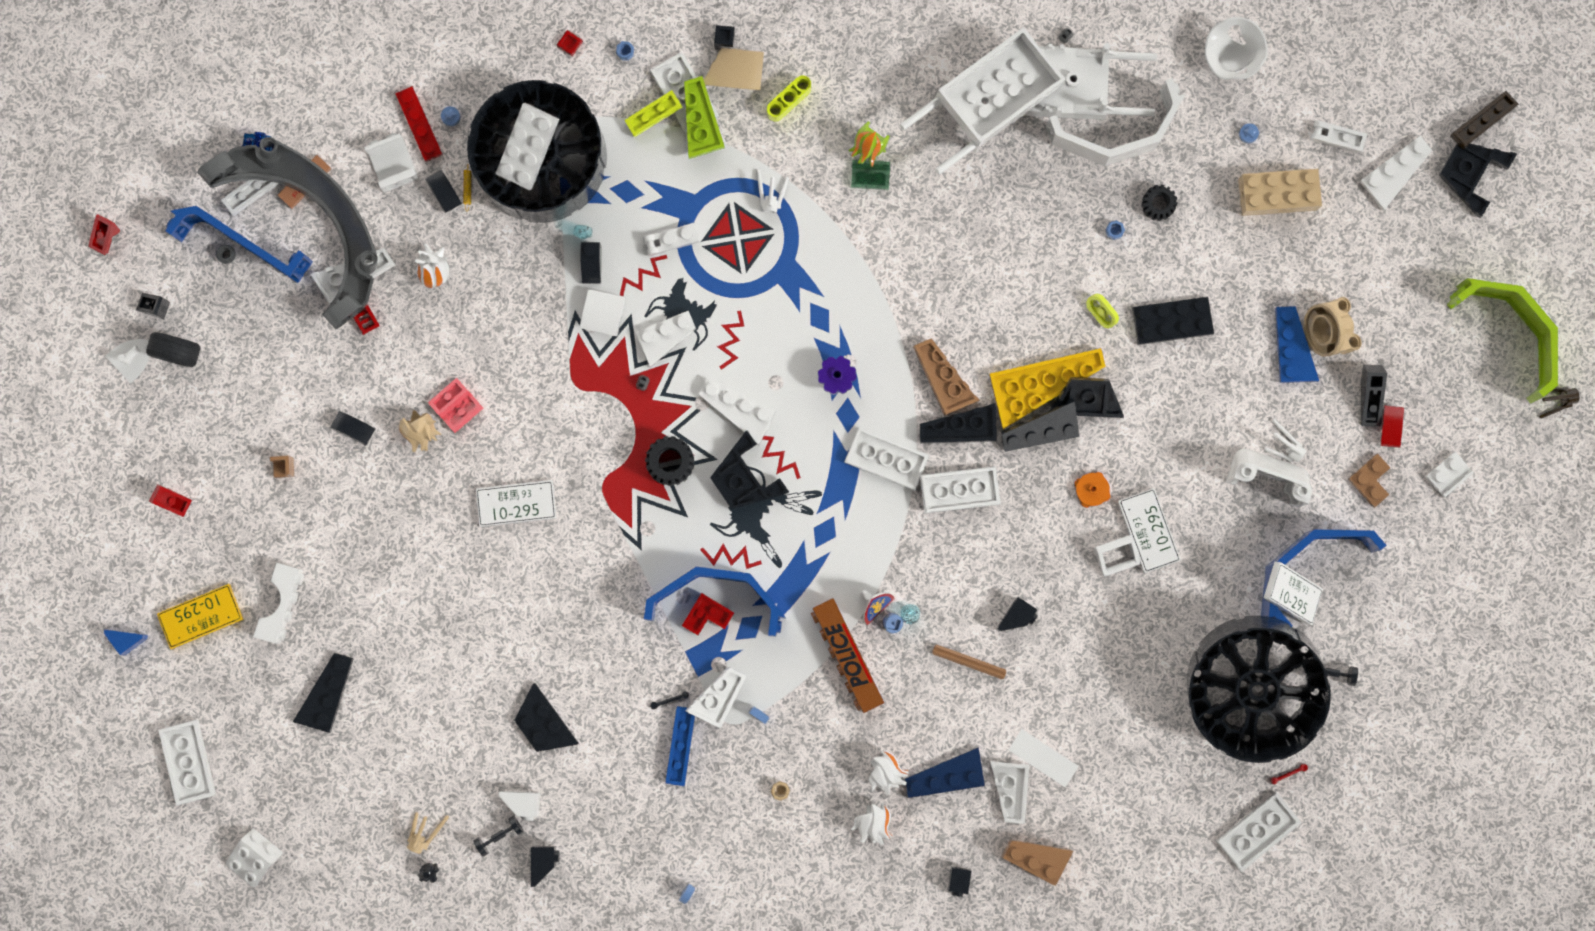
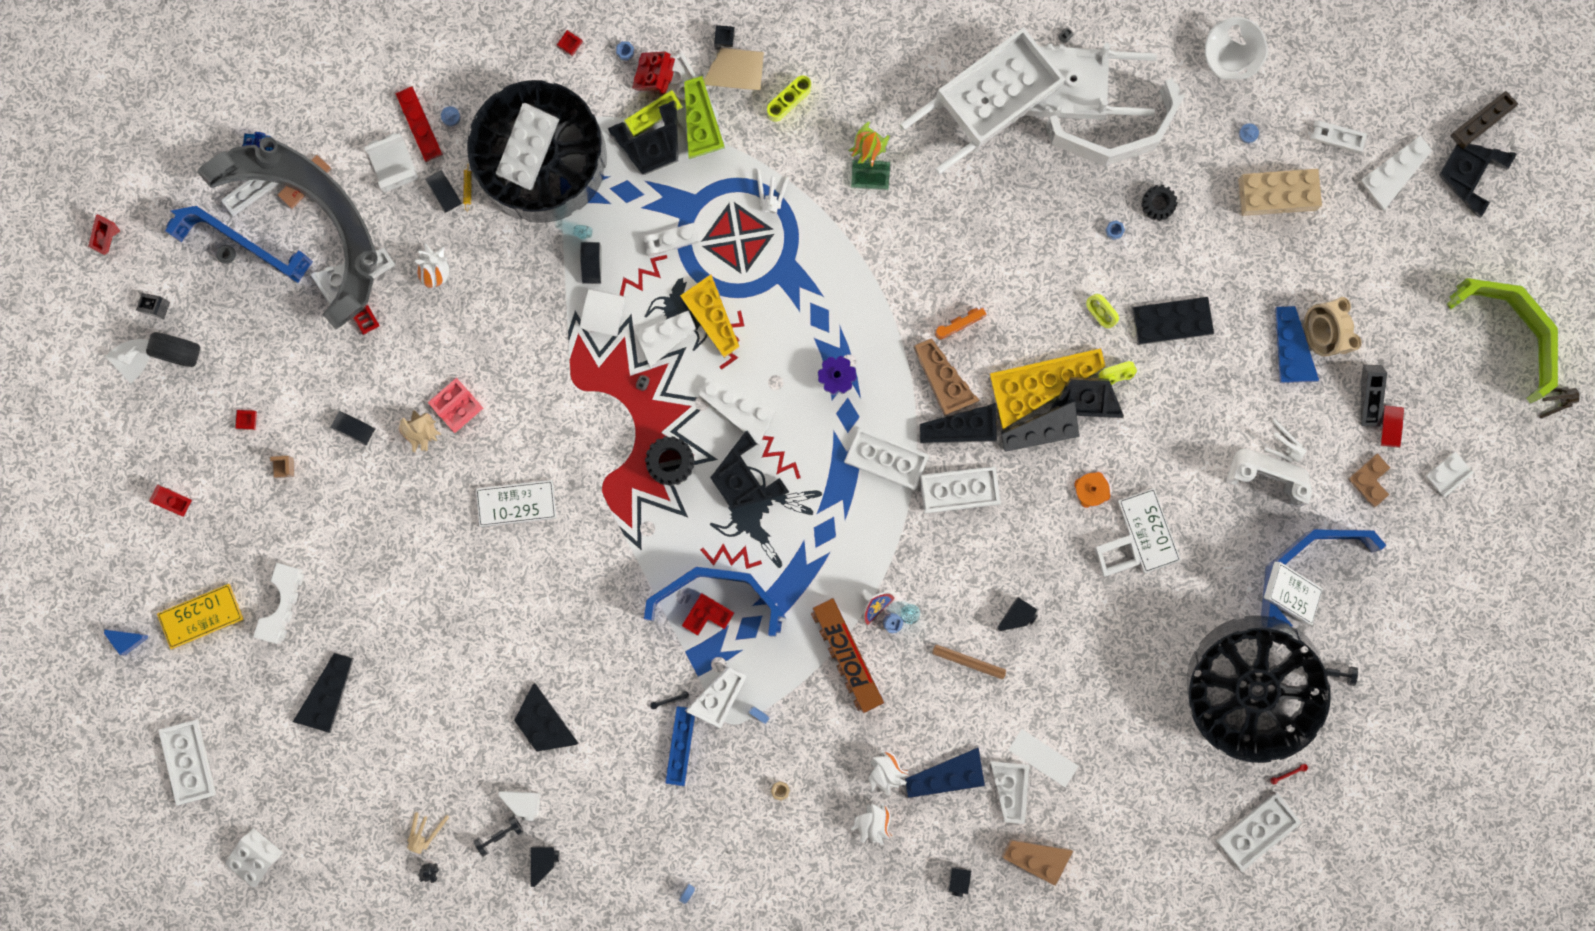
none -> red tile [235,410,257,430]
none -> black wing [608,101,678,175]
none -> red plate [632,51,675,95]
none -> yellow wing [680,274,740,358]
none -> orange plate [935,307,987,340]
none -> neon yellow plate [1098,361,1137,385]

